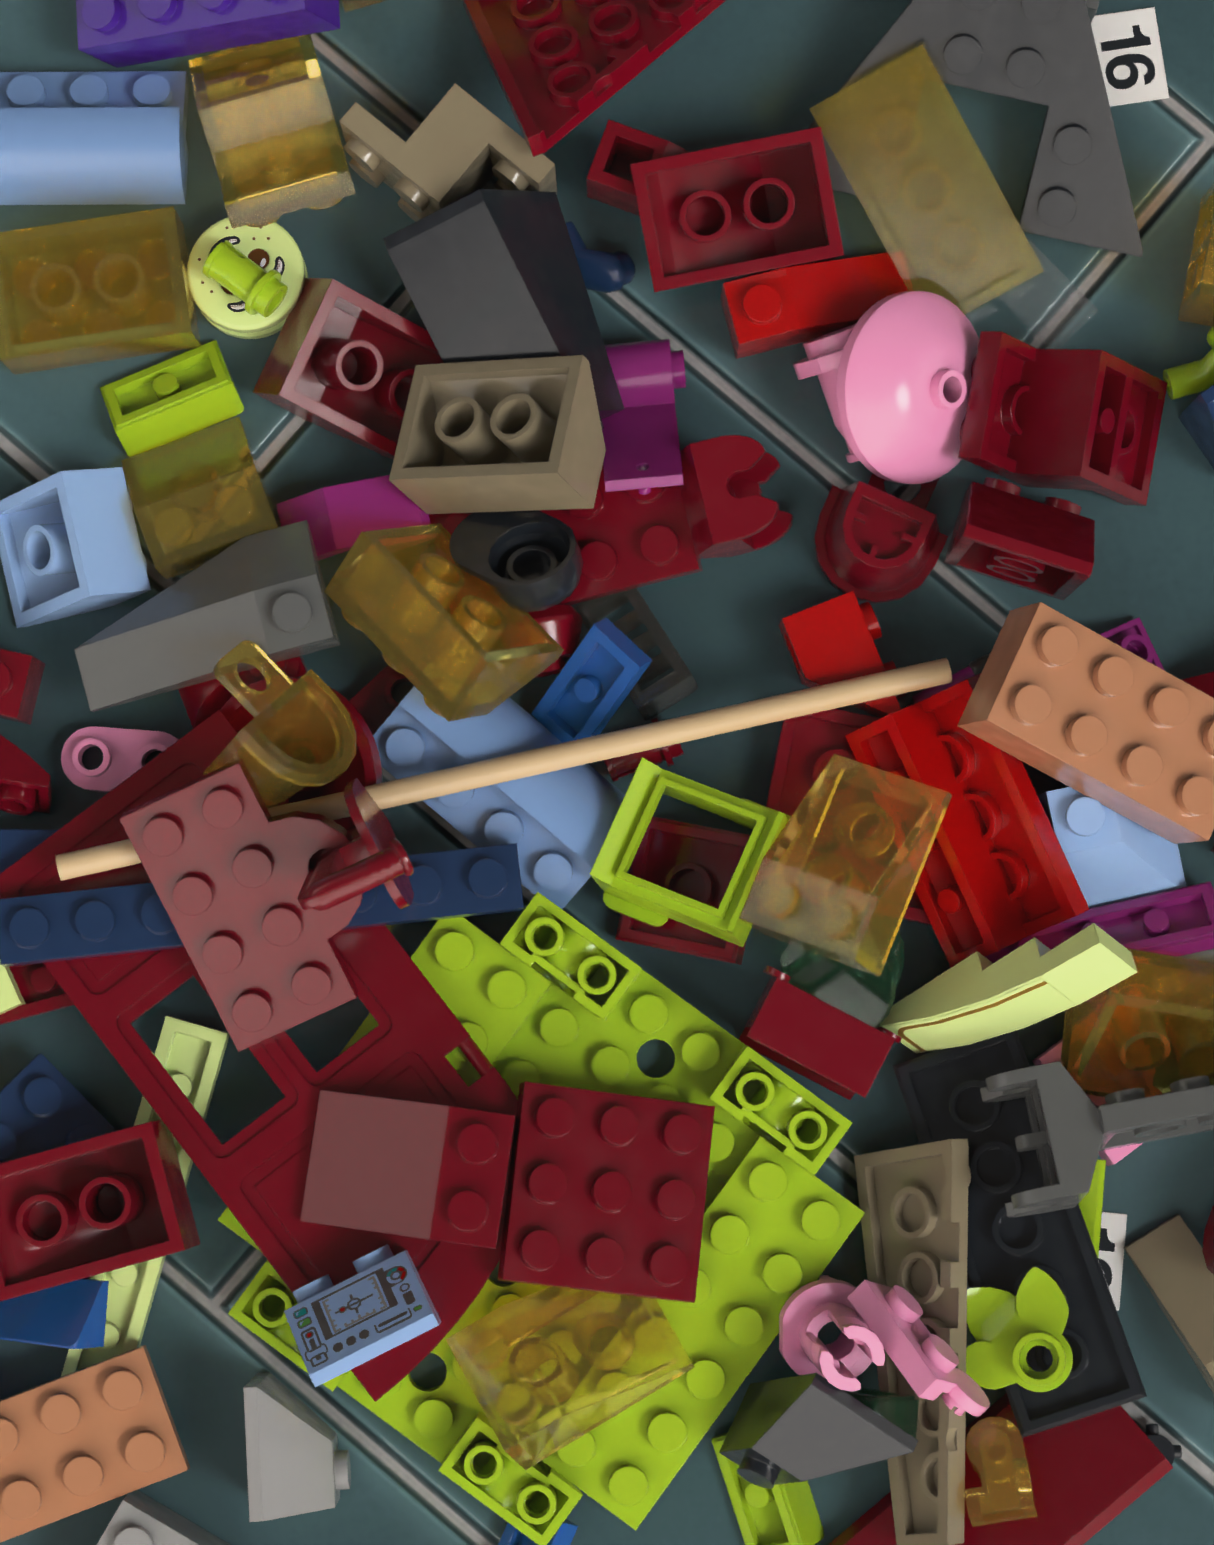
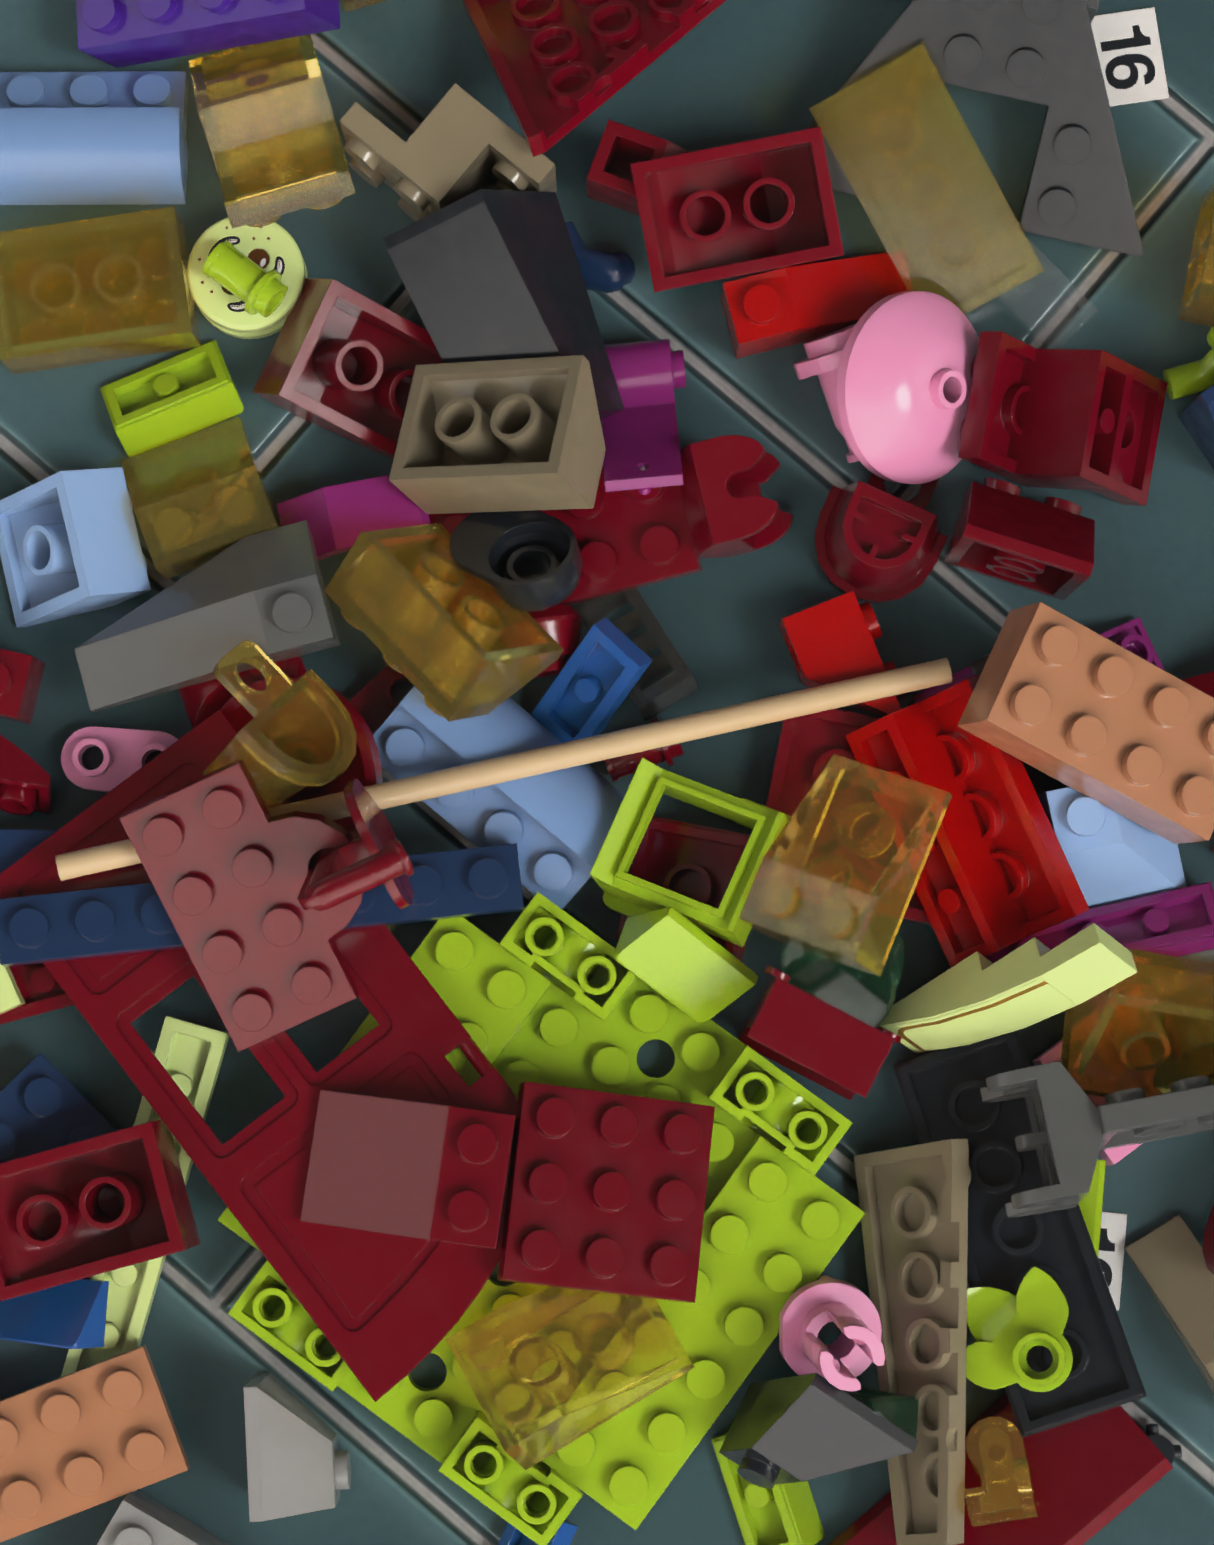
light blue slope [284,1244,442,1387] -> none
bright pink hinge [847,1280,990,1417] -> none
none -> lime slope [614,906,758,1023]

